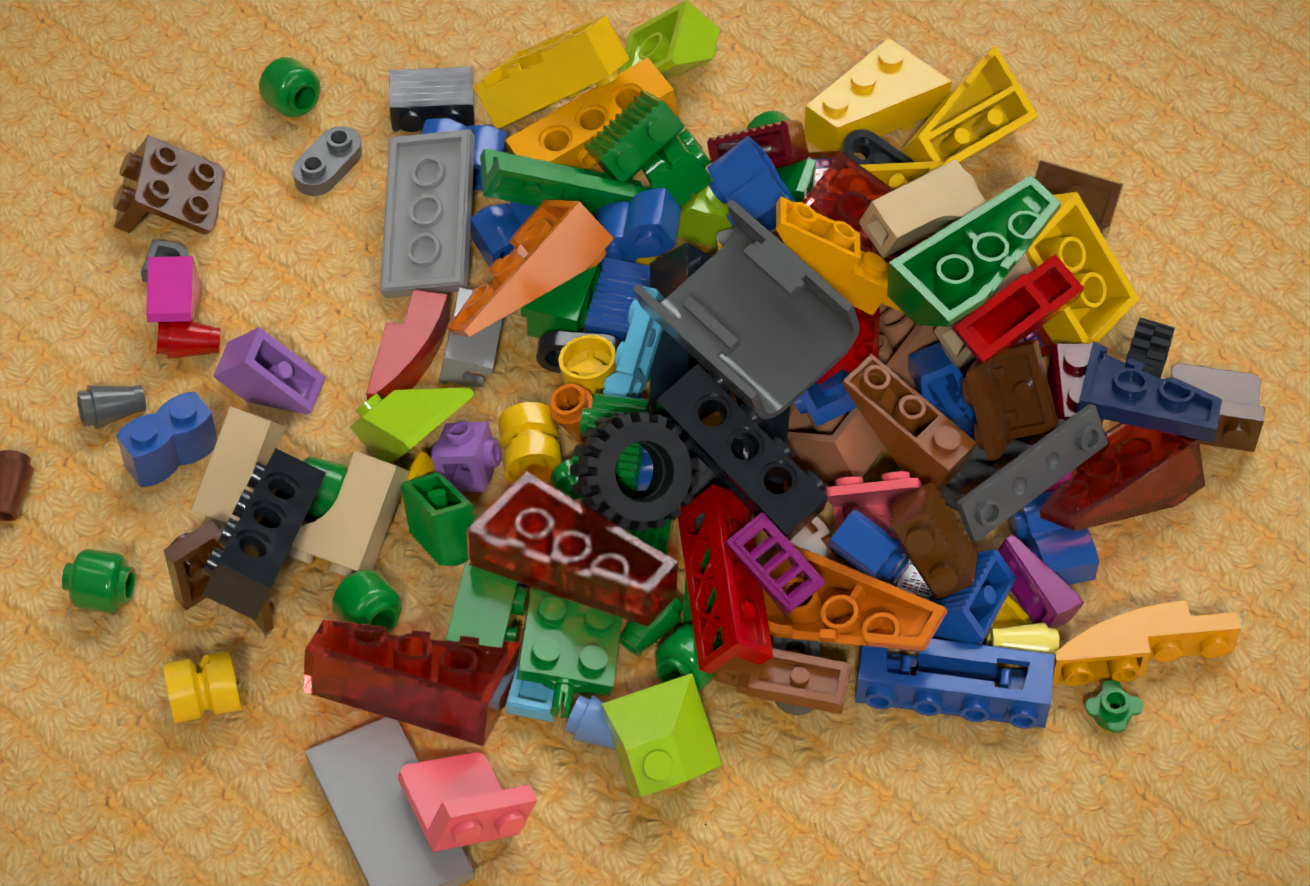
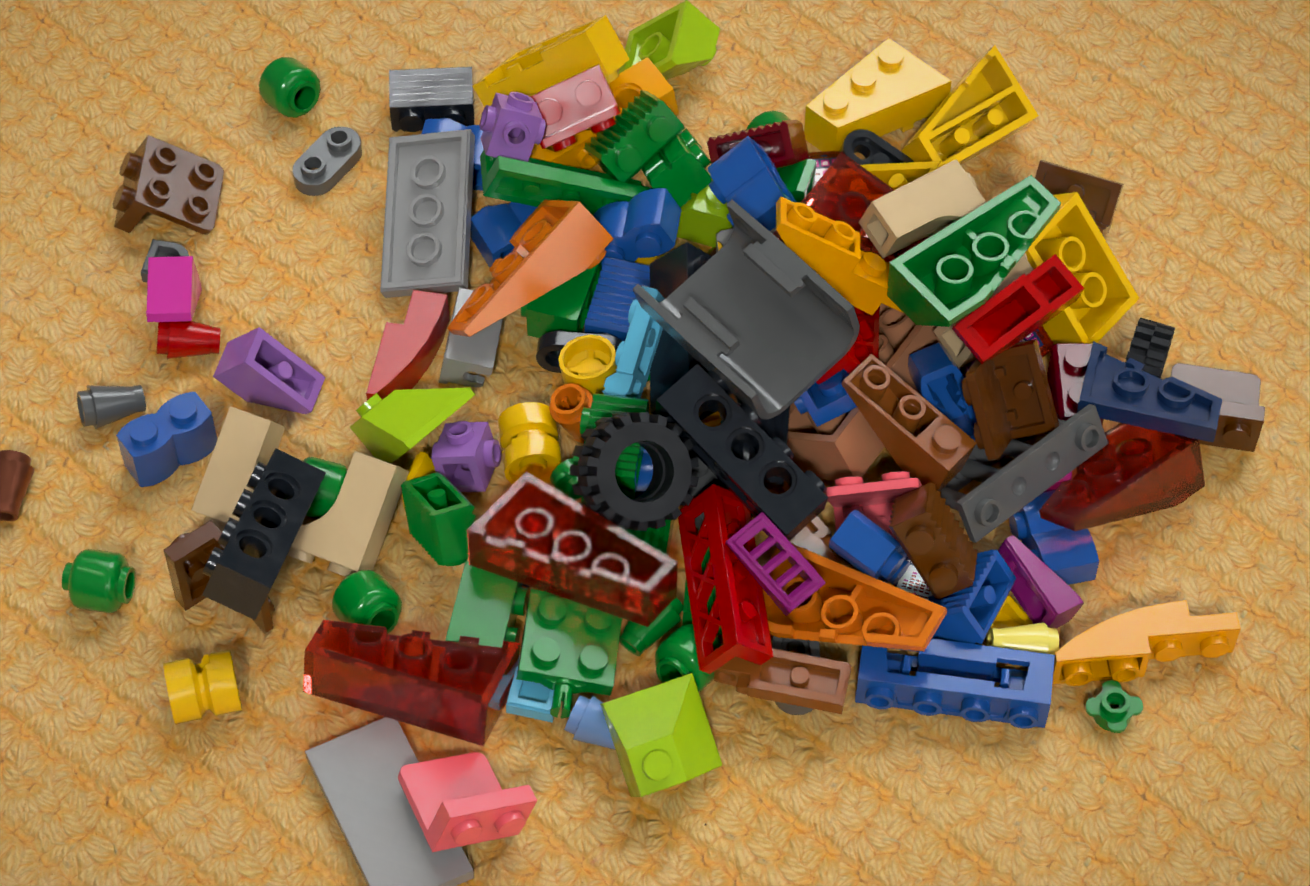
none -> medium lavender brick [480,92,545,162]
none -> bracket [529,64,621,152]

